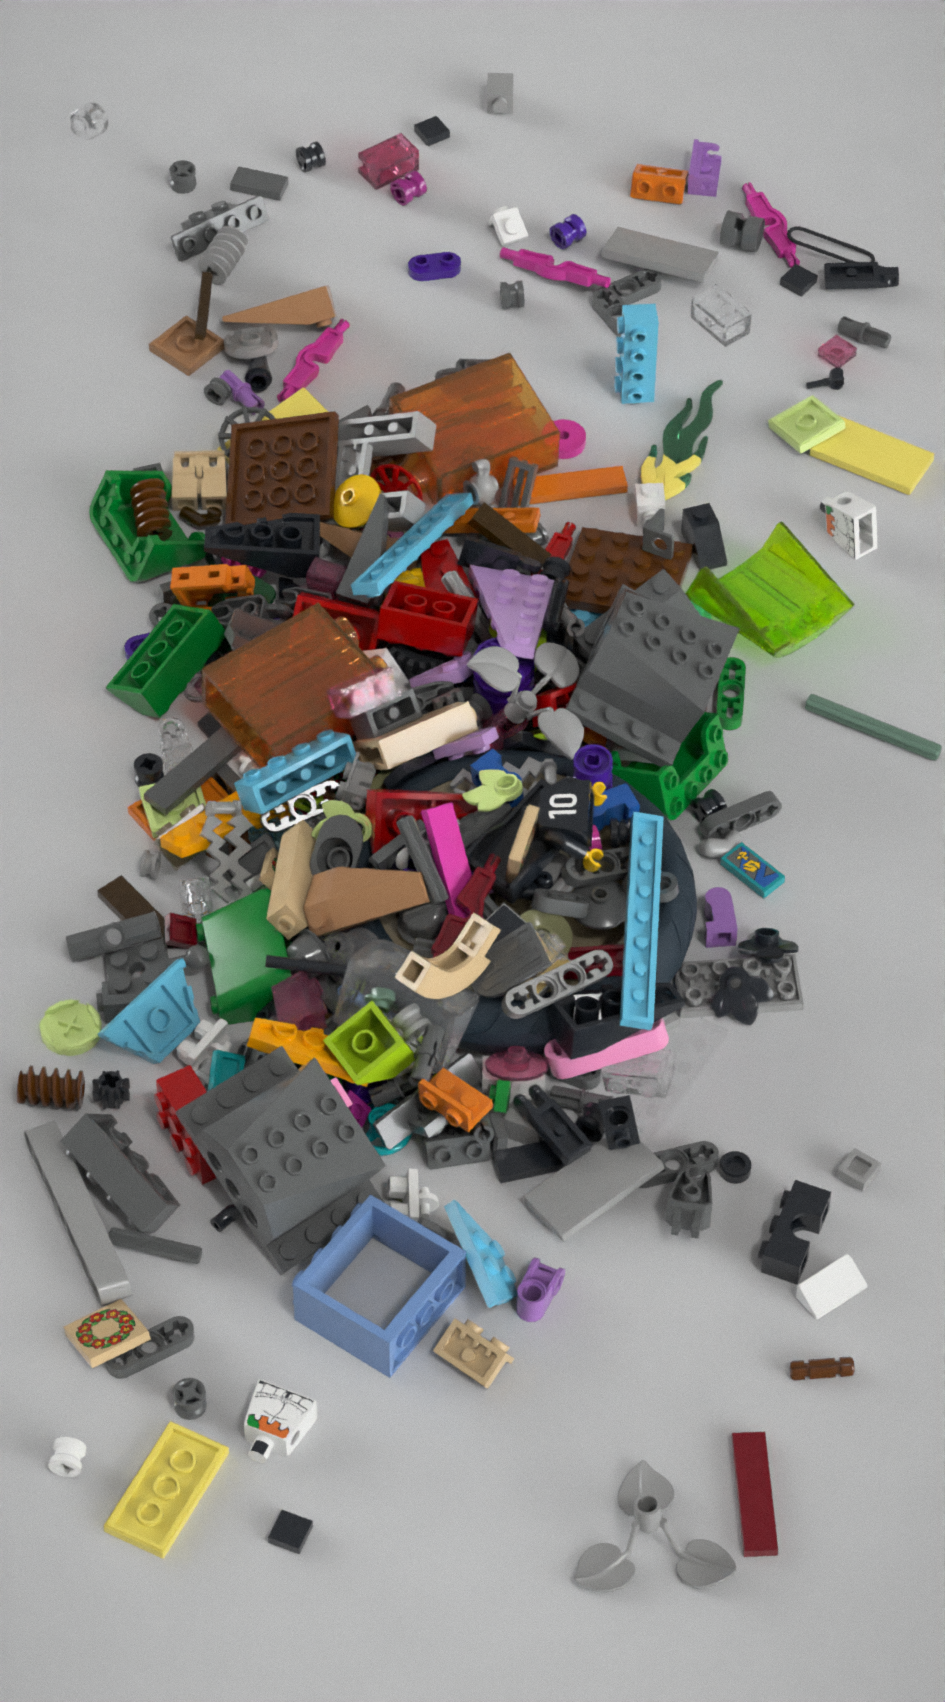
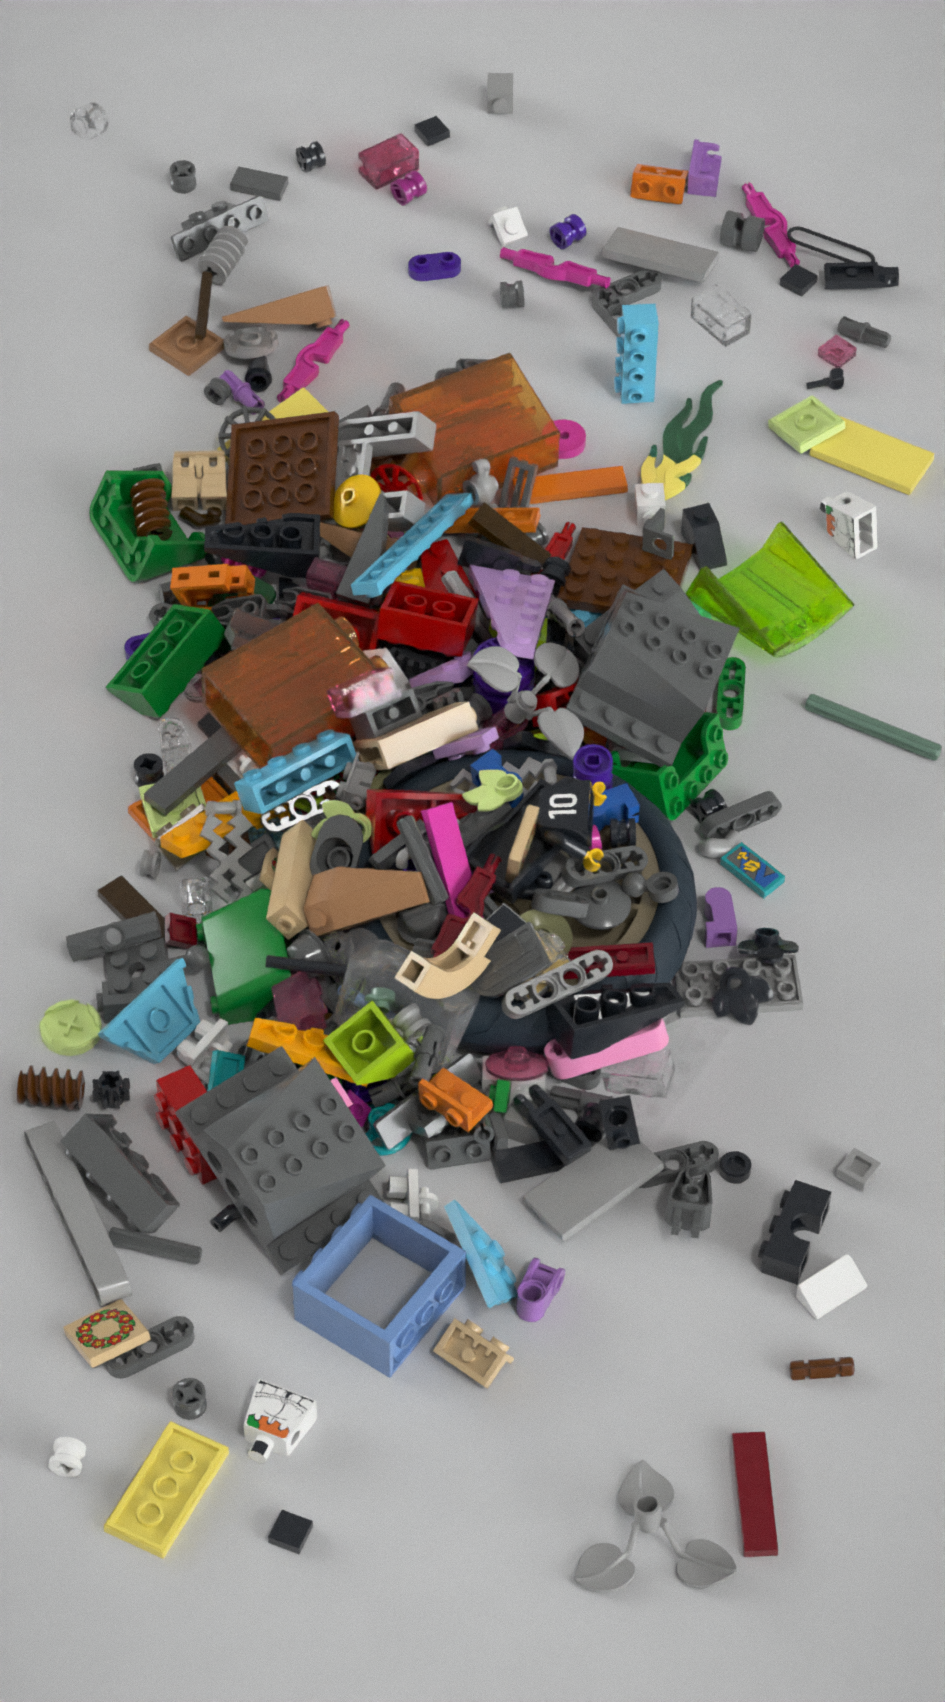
black axle [542,577,569,633] -> none
medium azure plate [620,811,664,1030] -> none

